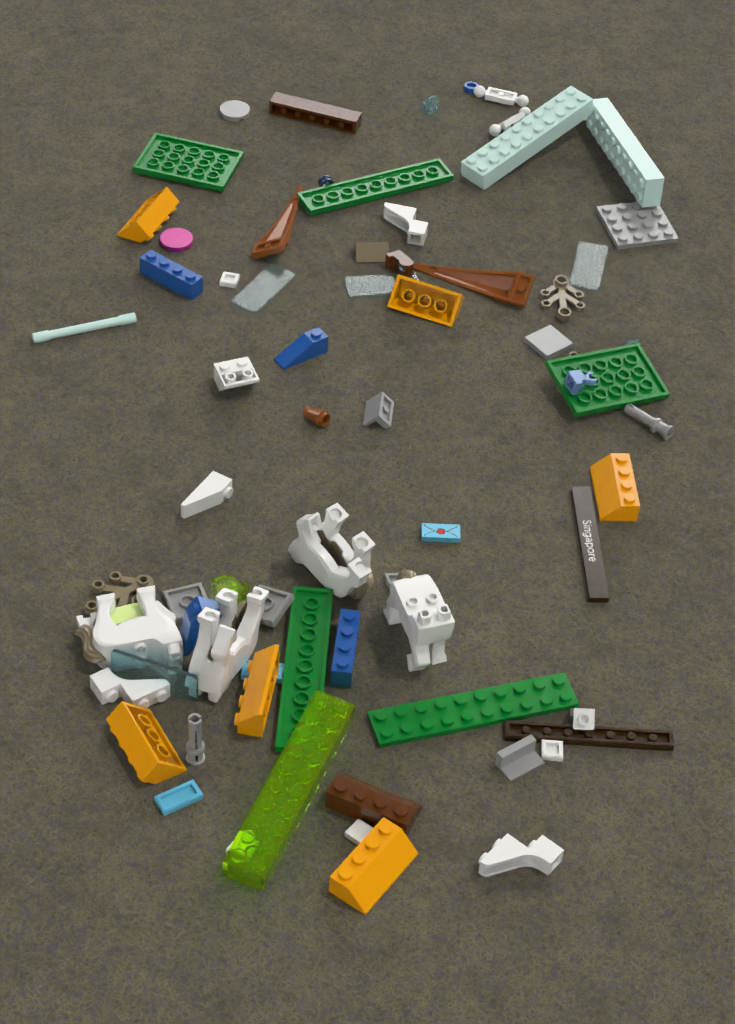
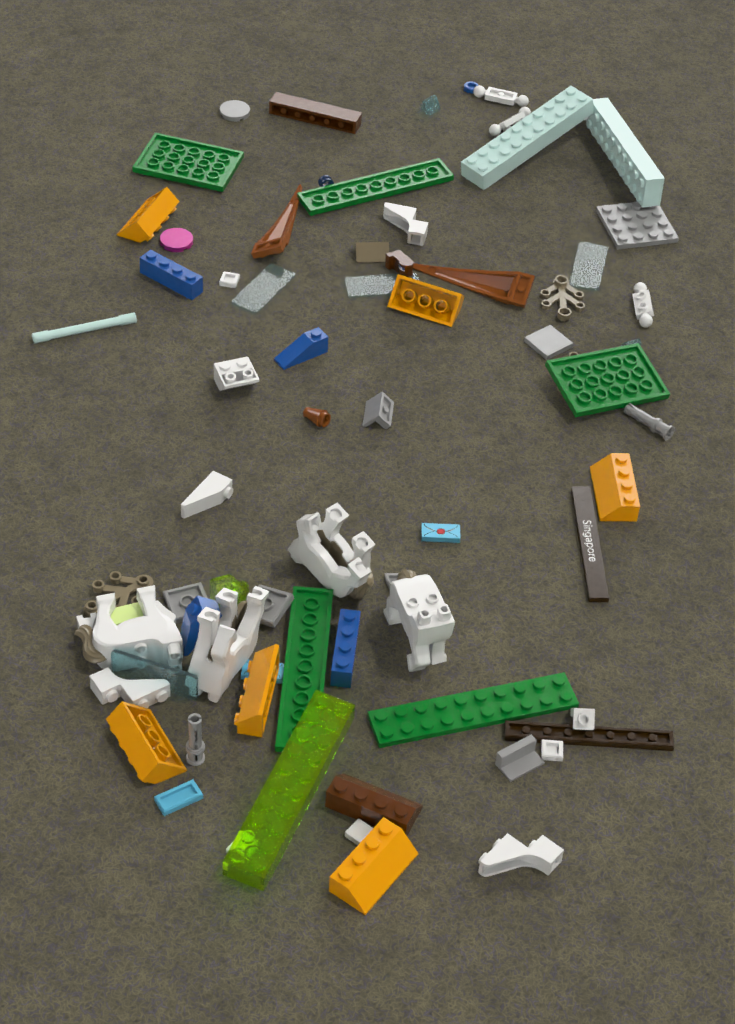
medium blue piece [564,370,597,395] -> none
none -> white plate [632,282,654,328]

